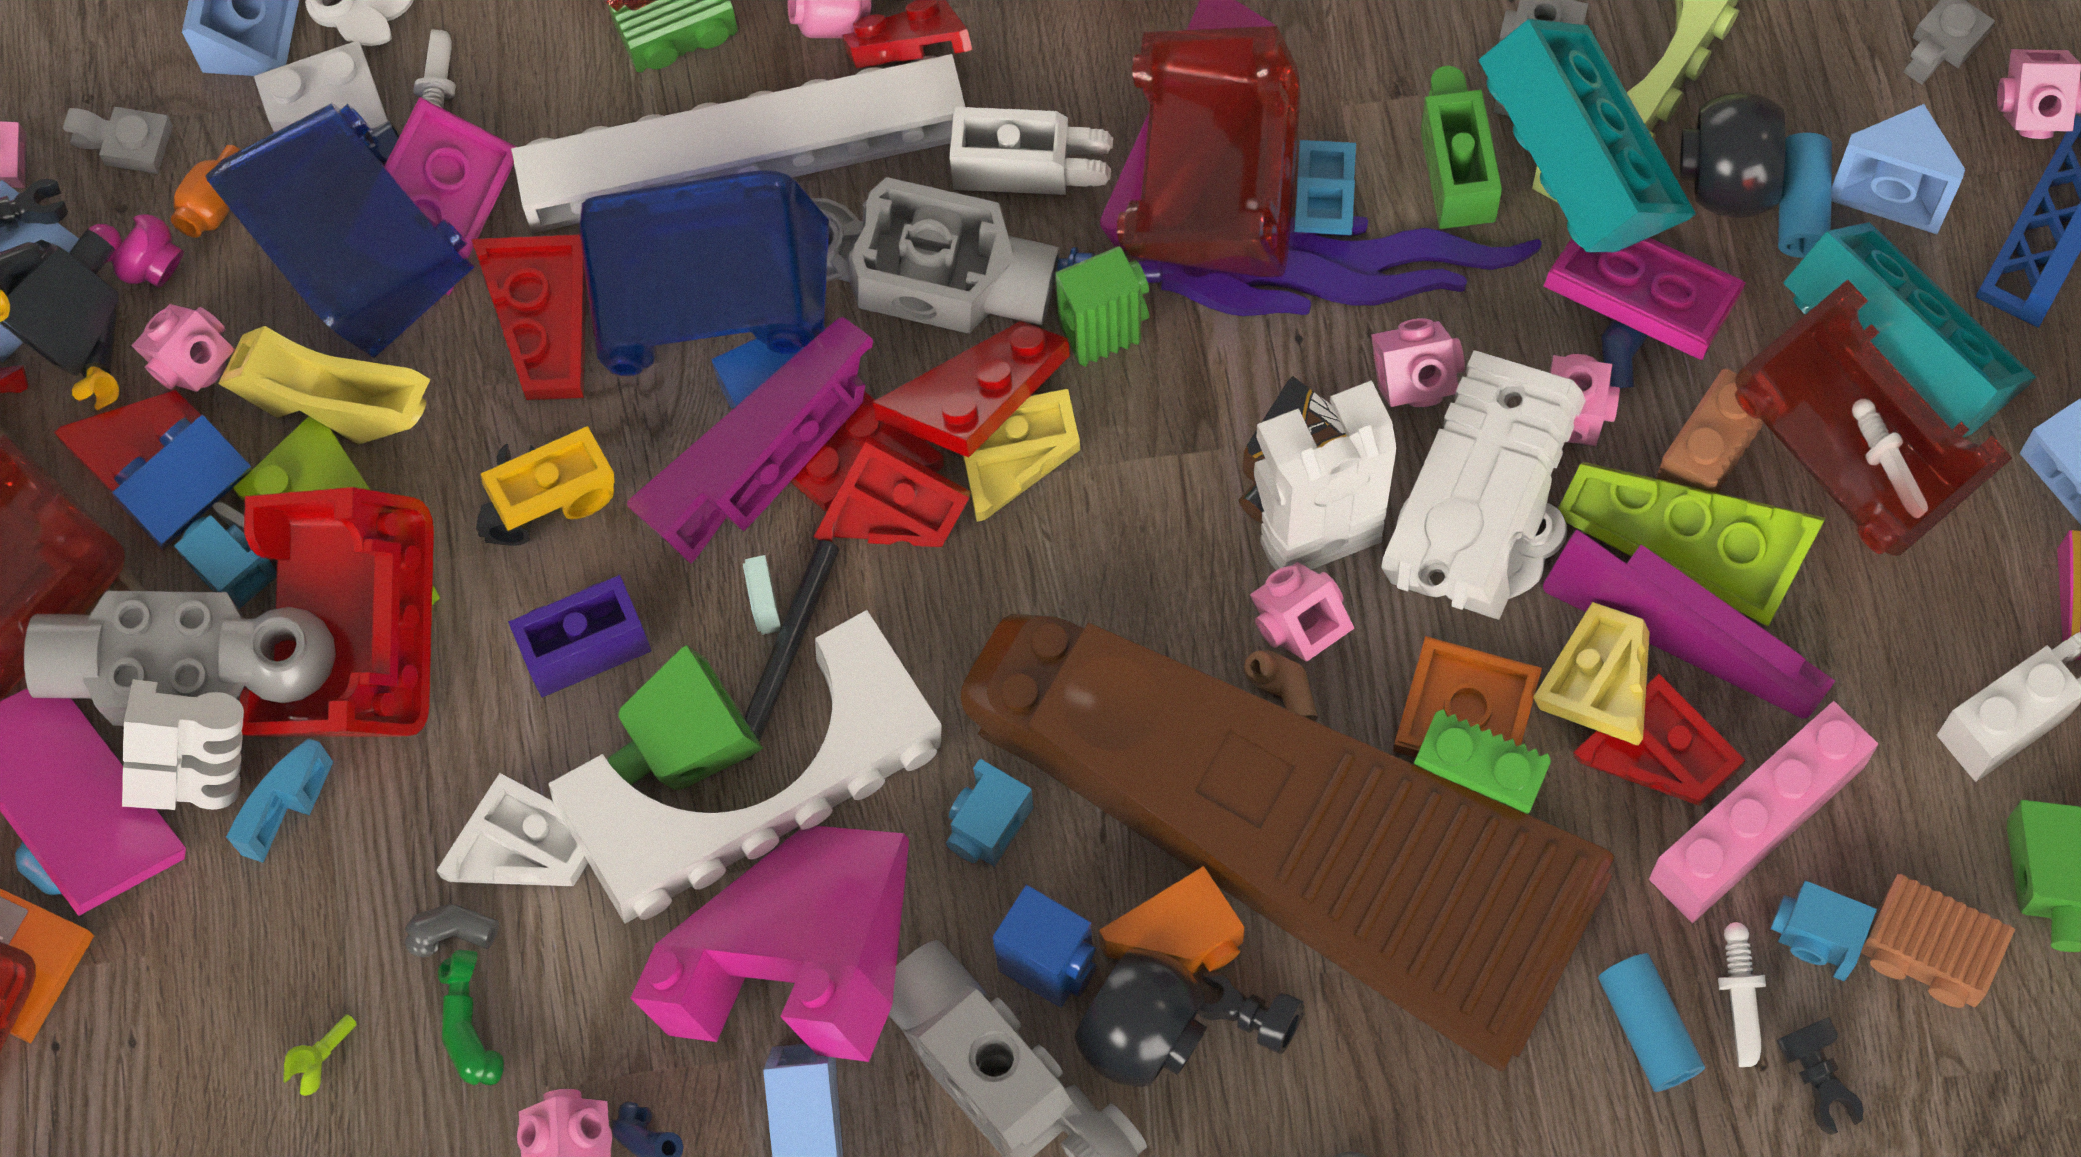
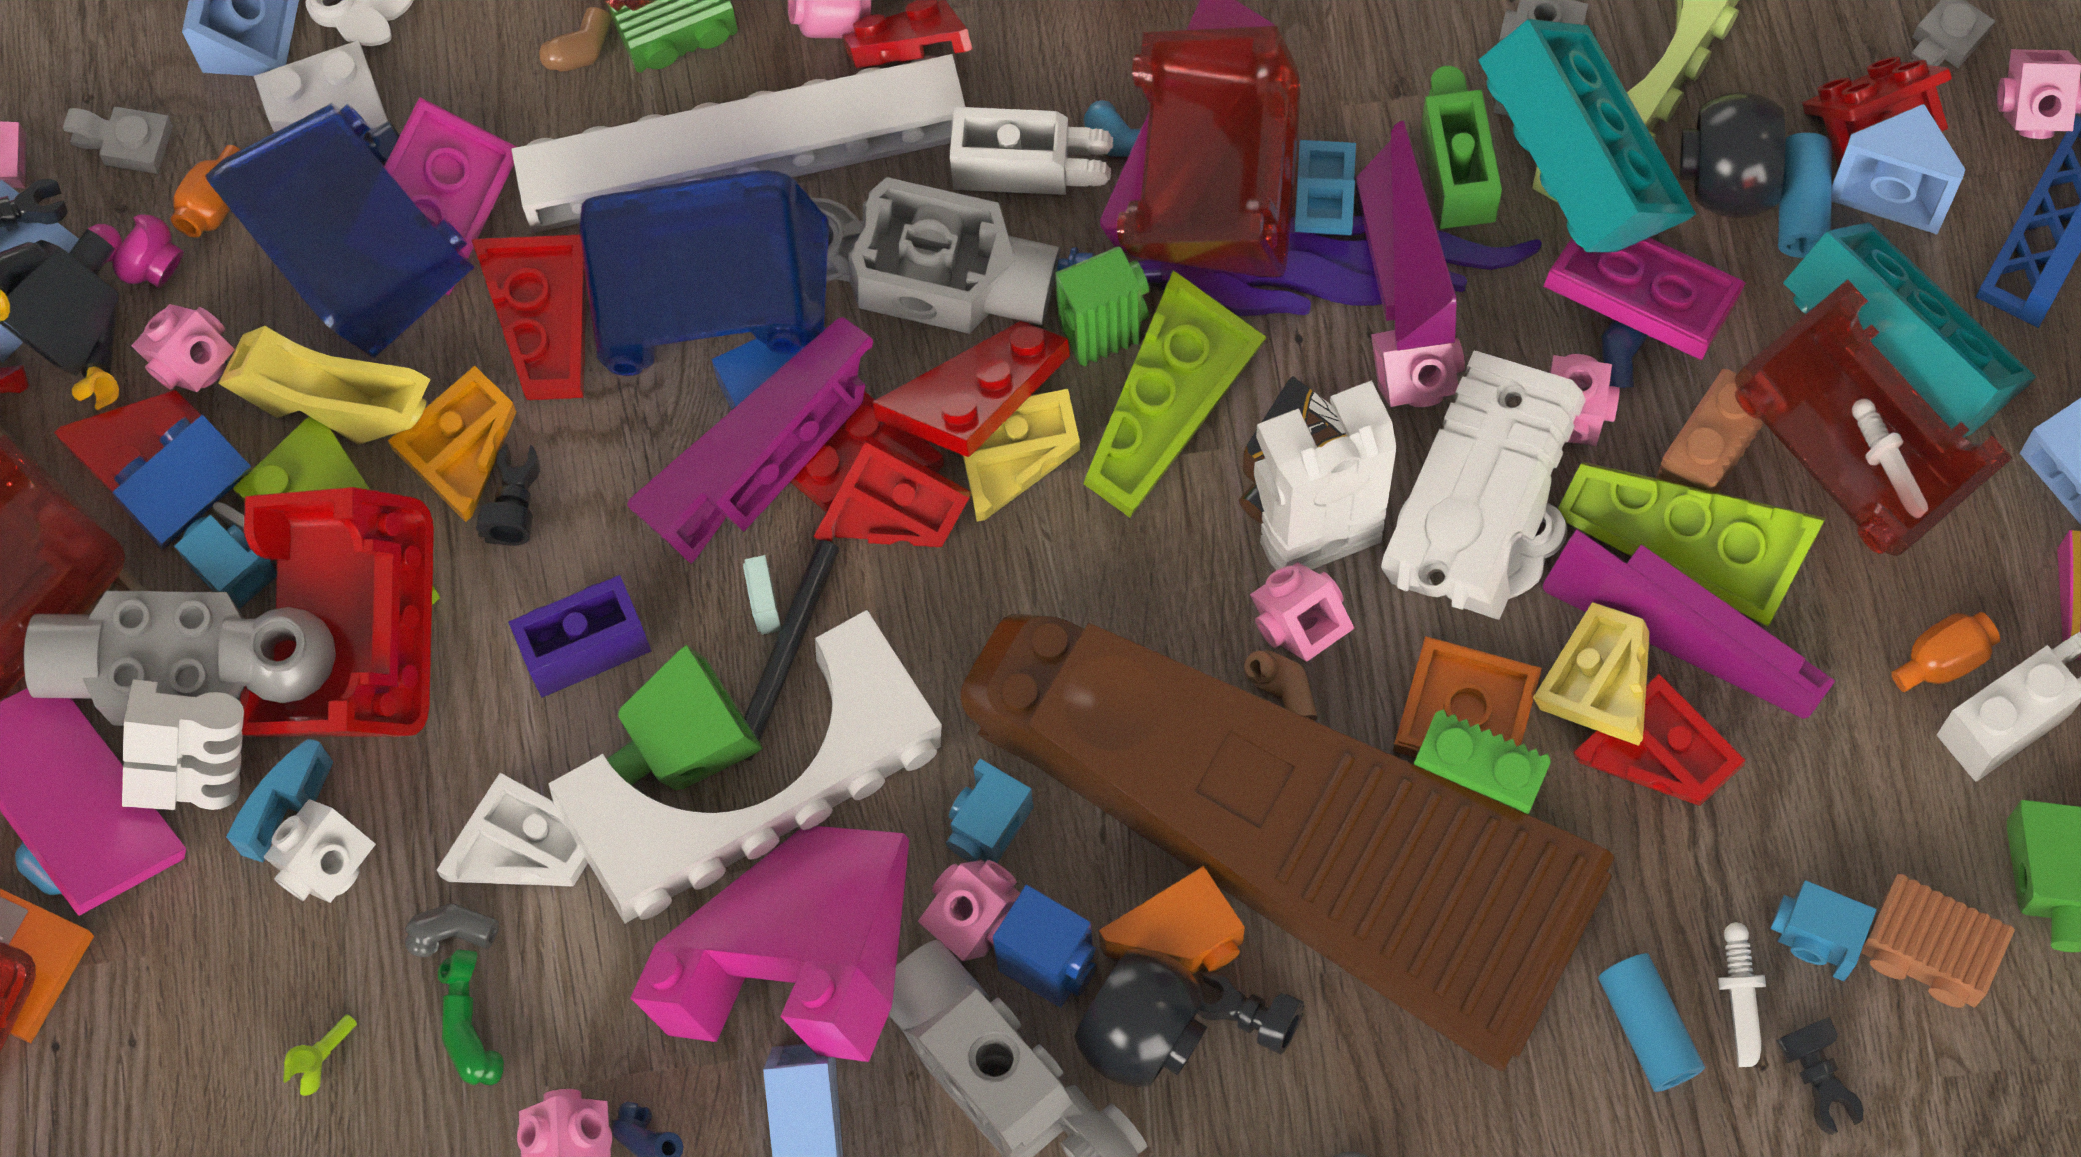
white piece [413,29,456,108] -> none
yellow plate [481,426,615,531] -> none
bright pink brick [1649,701,1878,924] -> none
none -> white brick [264,799,376,903]
none -> light orange wing [388,365,517,522]
none -> medium nougat arm [539,7,612,72]
none -> bright pink brick [917,860,1020,961]
none -> lime wing [1083,270,1266,518]
none -> dark azure arm [1084,100,1141,157]
none -> magenta wedge [1356,120,1457,351]
none -> red bracket [1802,56,1952,168]
none -> orange plant [1891,612,2001,692]

